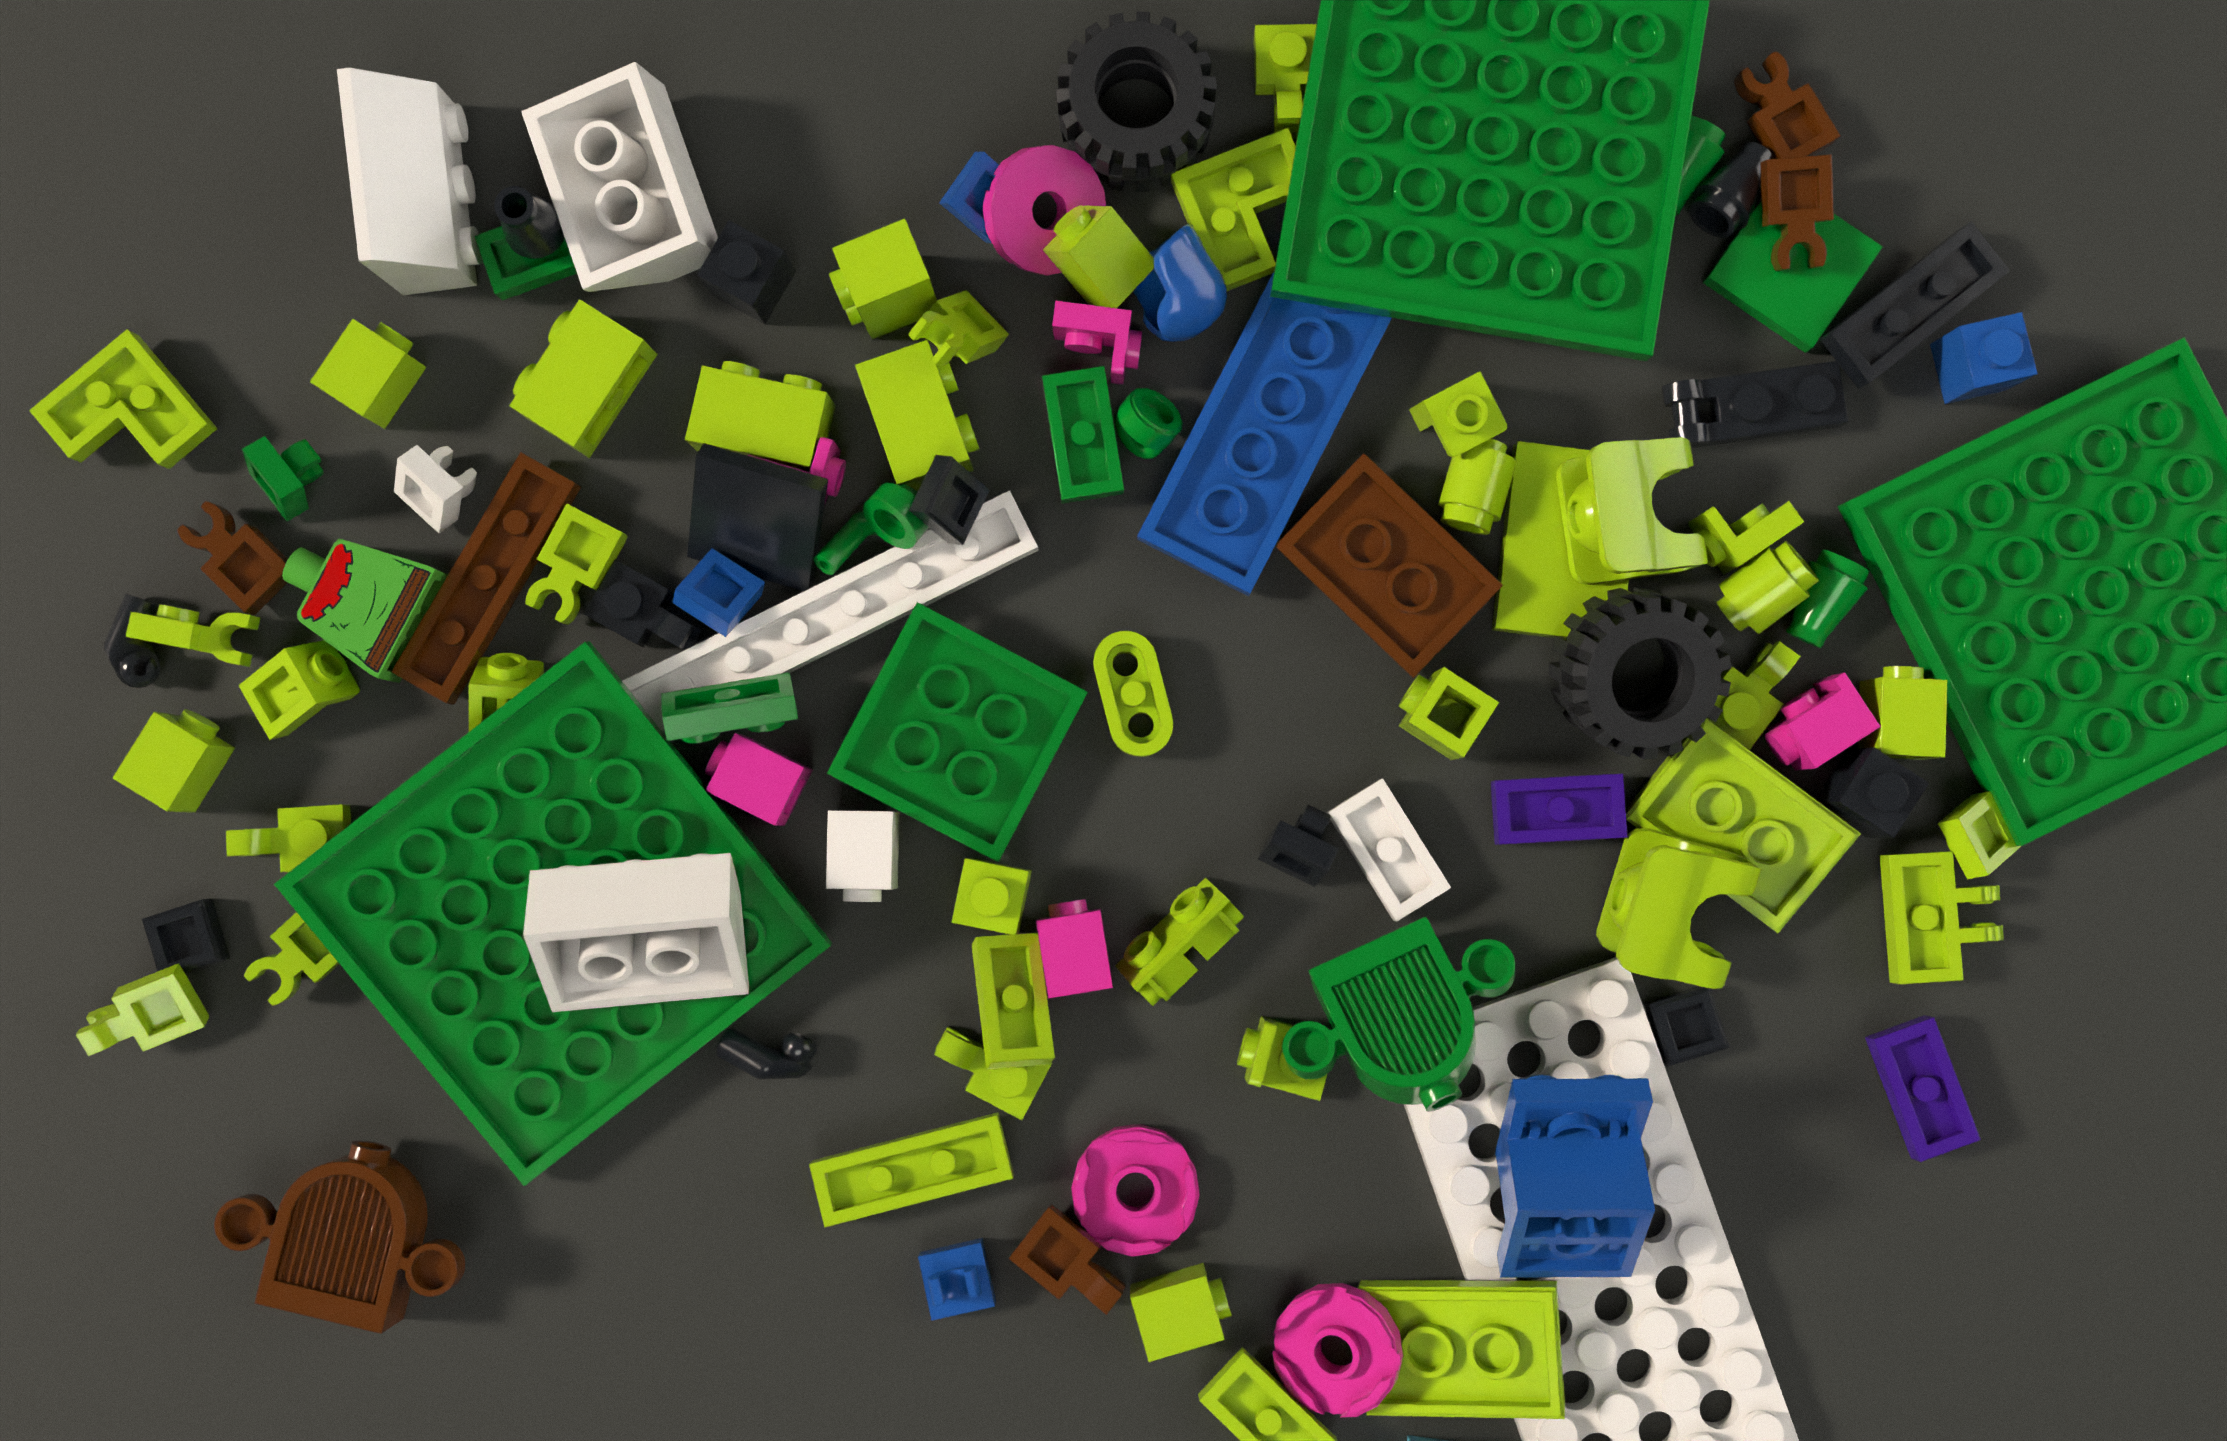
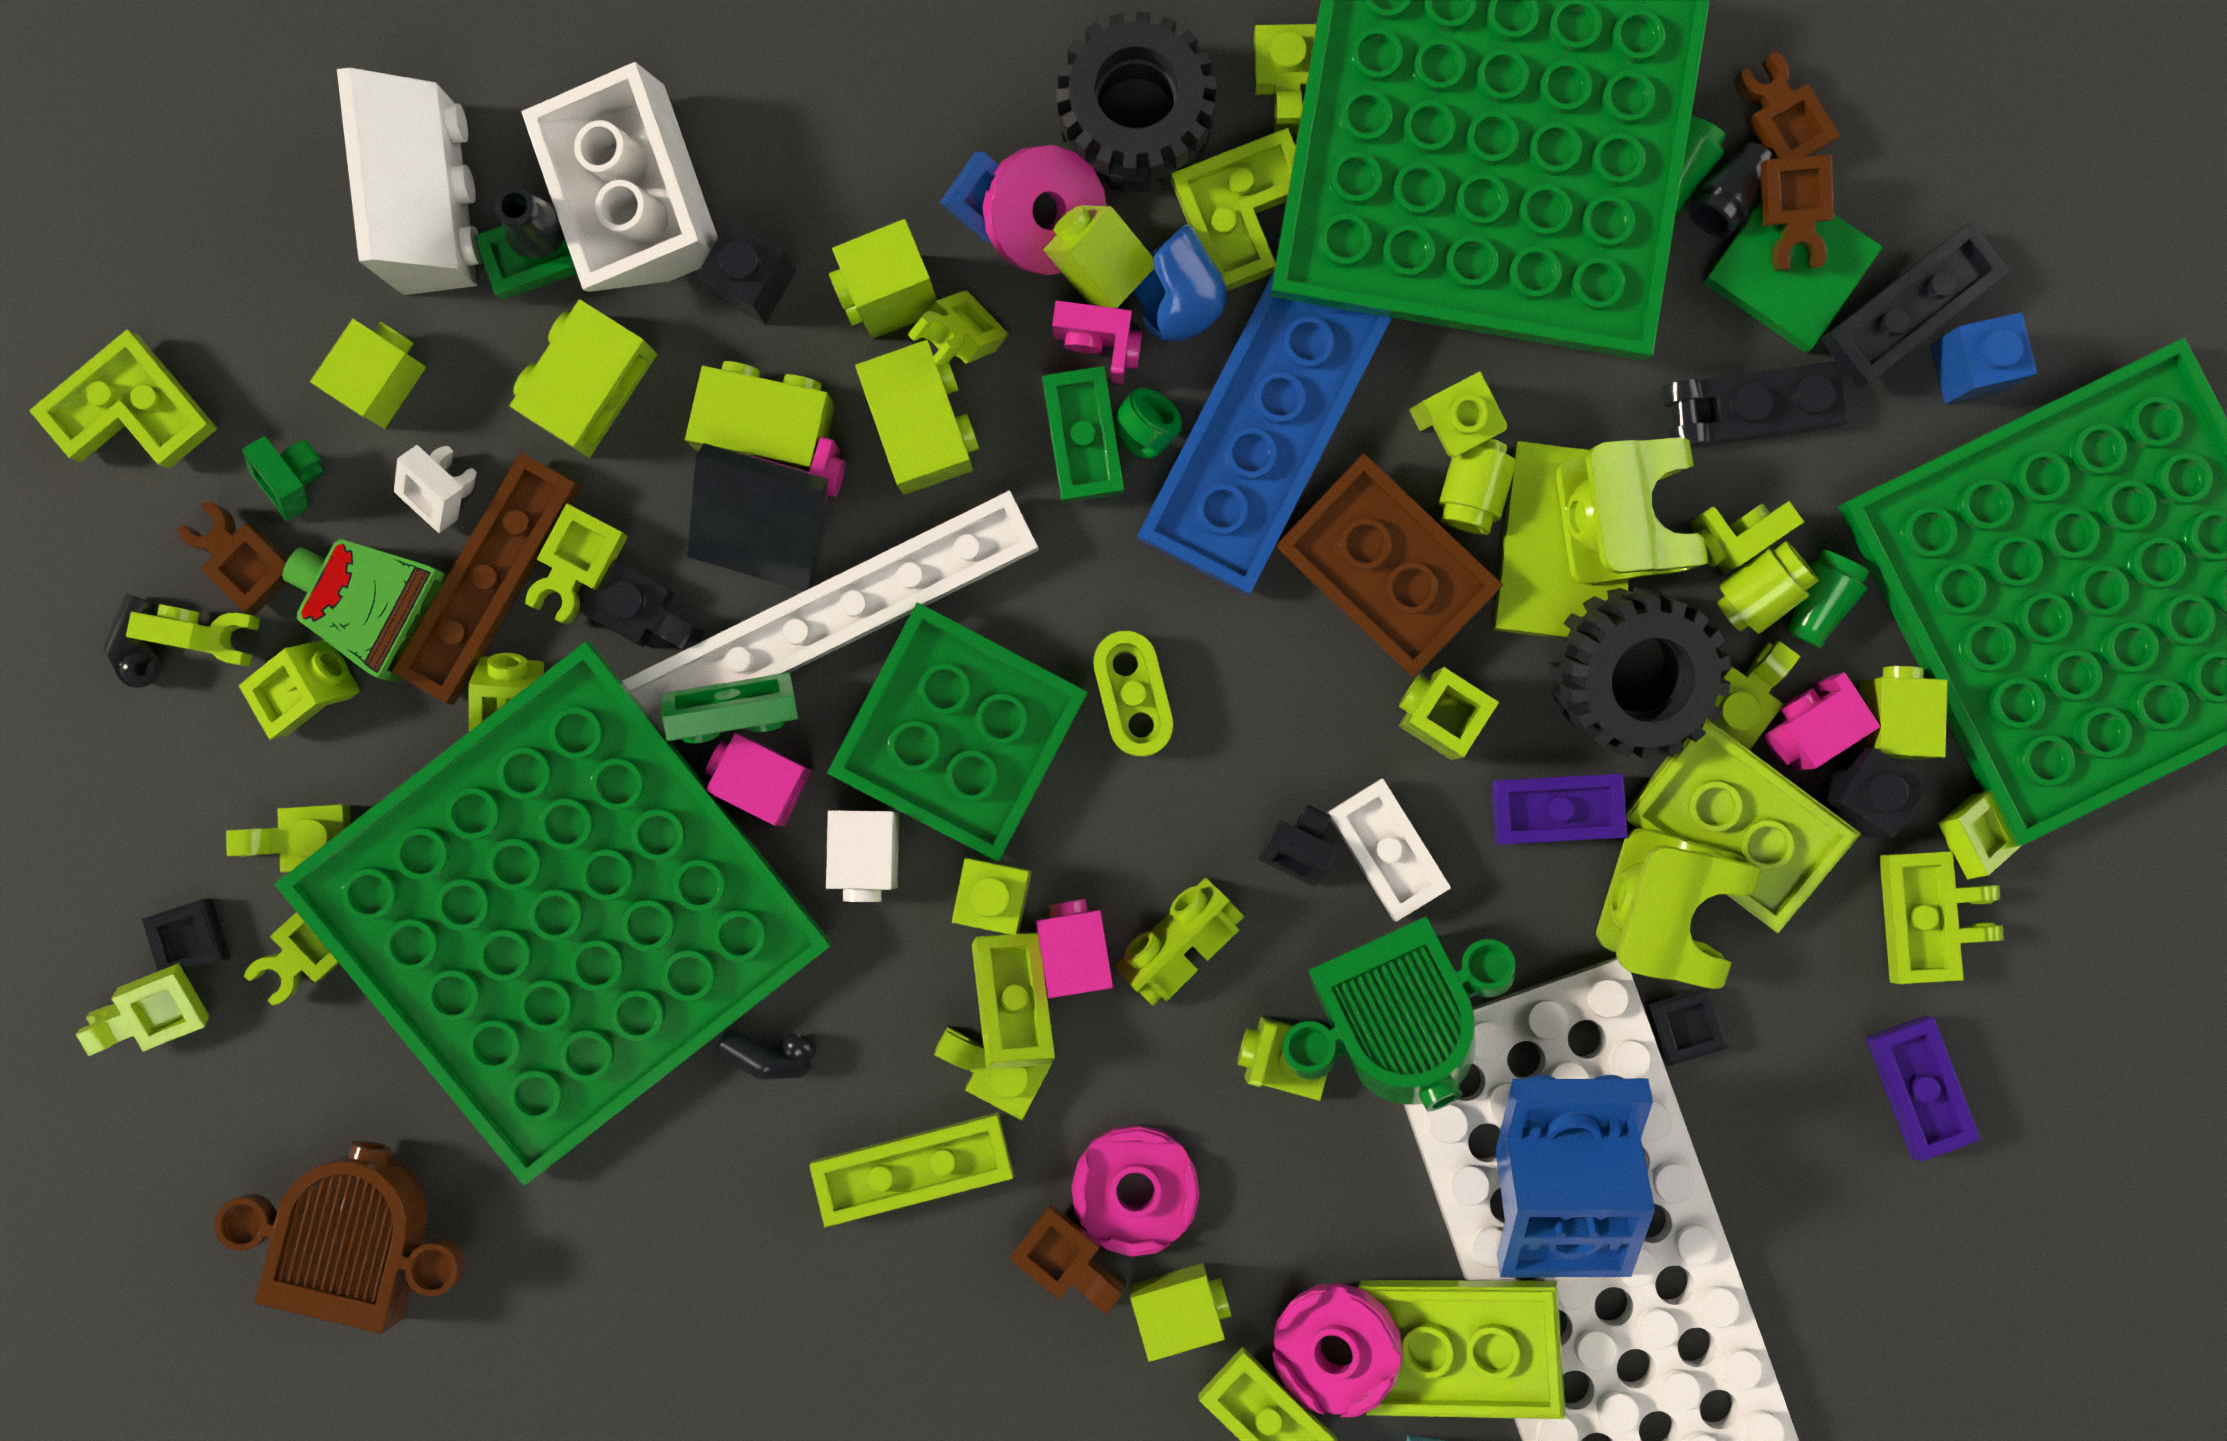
lime brick [113,709,235,812] -> none
white slope [523,853,749,1012] -> none
blue tile [673,548,765,637] -> none
green plate [814,483,929,575] -> none
black tile [909,455,989,545] -> none
blue tile [918,1238,996,1321] -> none

